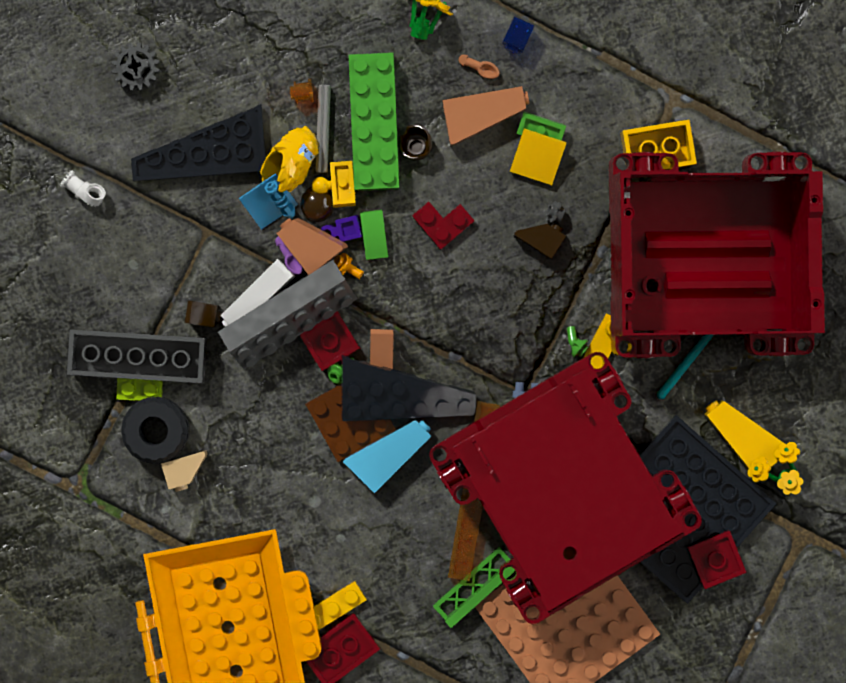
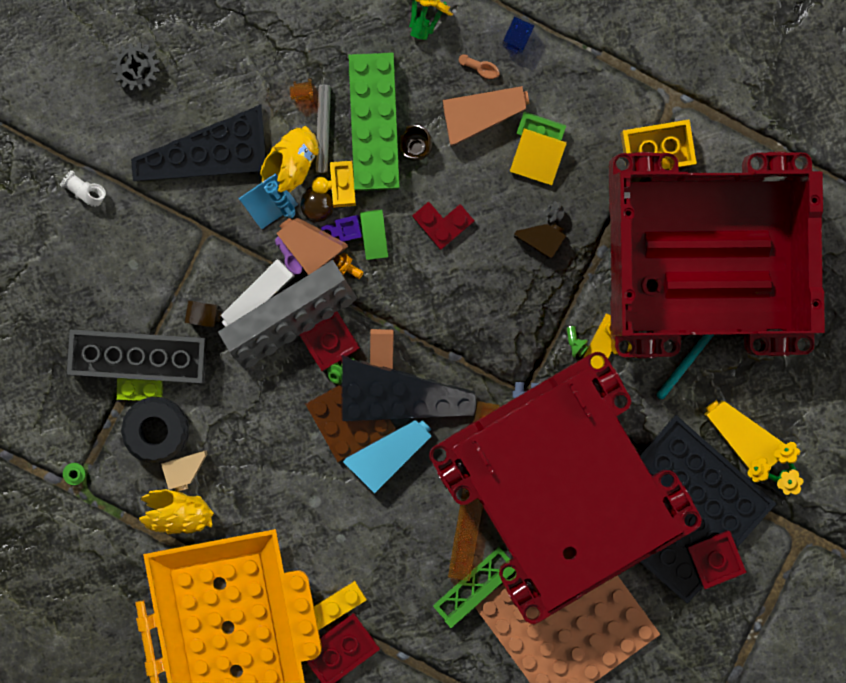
none -> bright green plate [63,463,86,485]
none -> yellow head [139,489,214,534]

